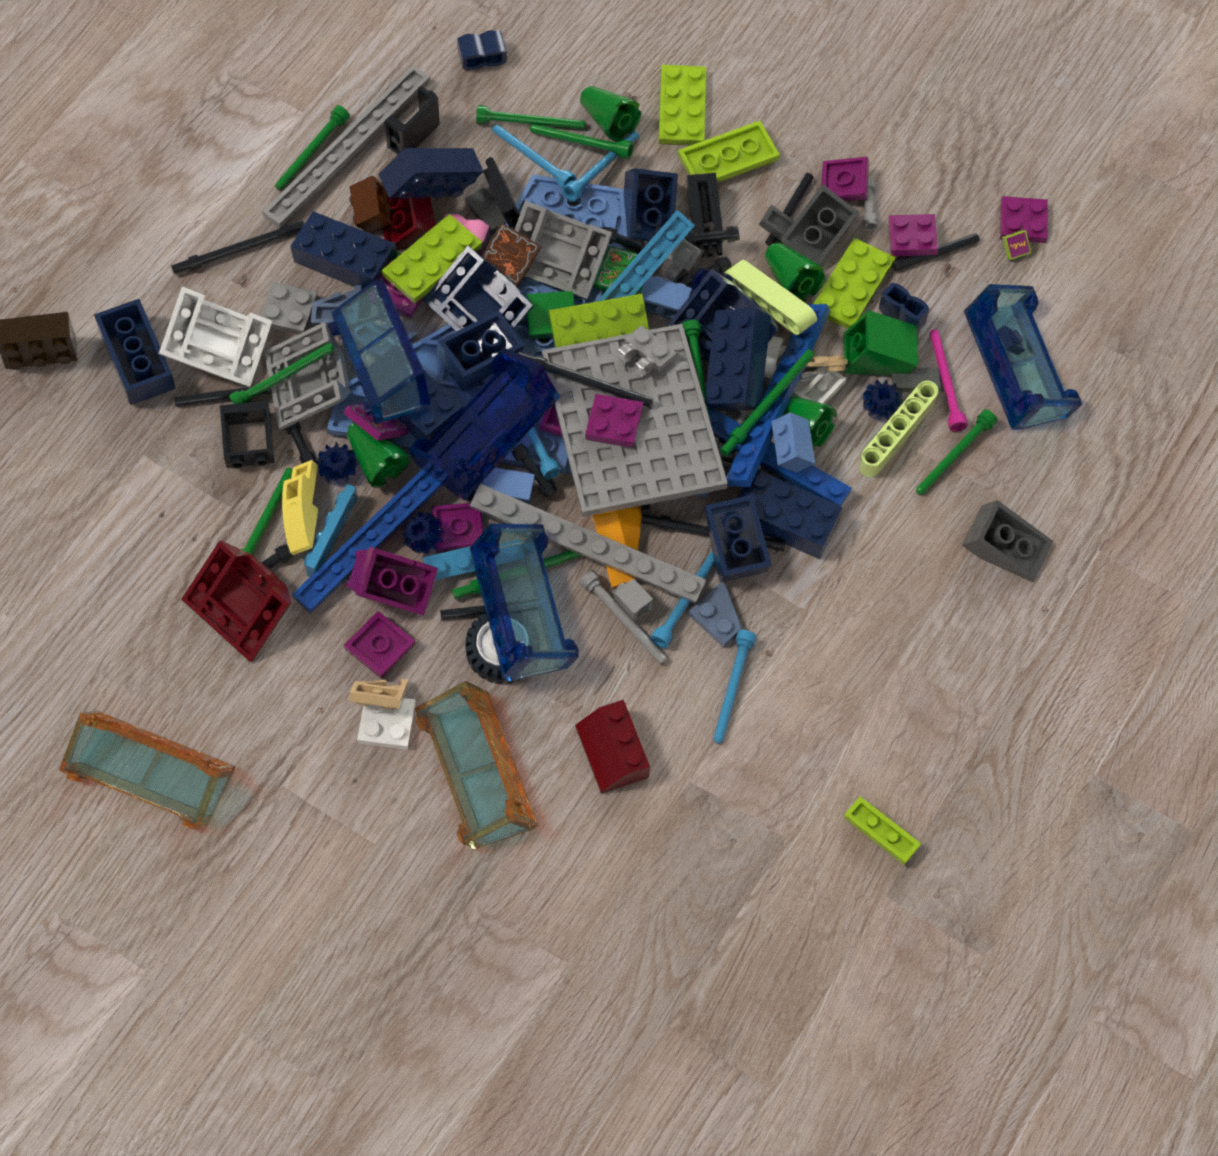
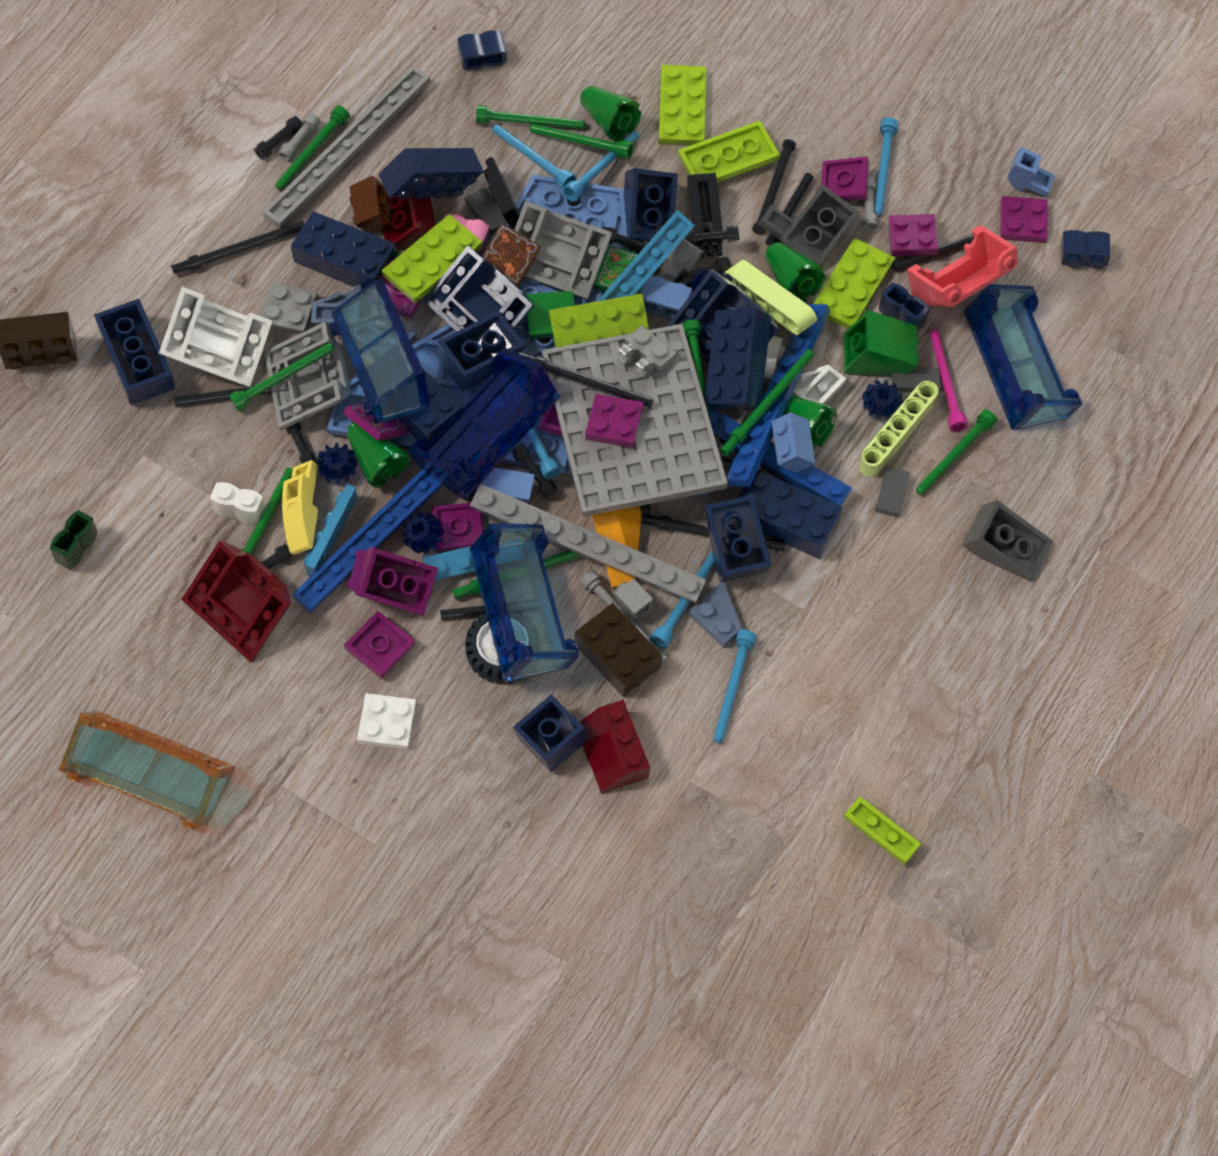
black window [220,401,275,469] -> none
tan wing [349,679,408,710] -> none
black panel [385,85,440,155] -> none
windscreen [414,681,539,849] -> none
tan plate [805,355,848,372] -> none
dark blue plate [997,325,1025,355] -> none
magenta tile [1002,230,1032,260] -> none
none -> dark green brick [50,510,98,570]
none -> white brick [210,482,265,525]
none -> black bar [254,116,303,160]
none -> light grey bar [278,113,320,161]
none -> dark blue brick [513,694,589,772]
none -> dark brown brick [574,603,662,697]
none -> black bar [752,139,796,235]
none -> dark azure piece [874,118,899,216]
none -> dark grey tile [875,467,910,518]
none -> coral windscreen [907,225,1018,307]
none -> medium blue brick [1008,147,1055,197]
none -> dark blue brick [1061,230,1110,269]

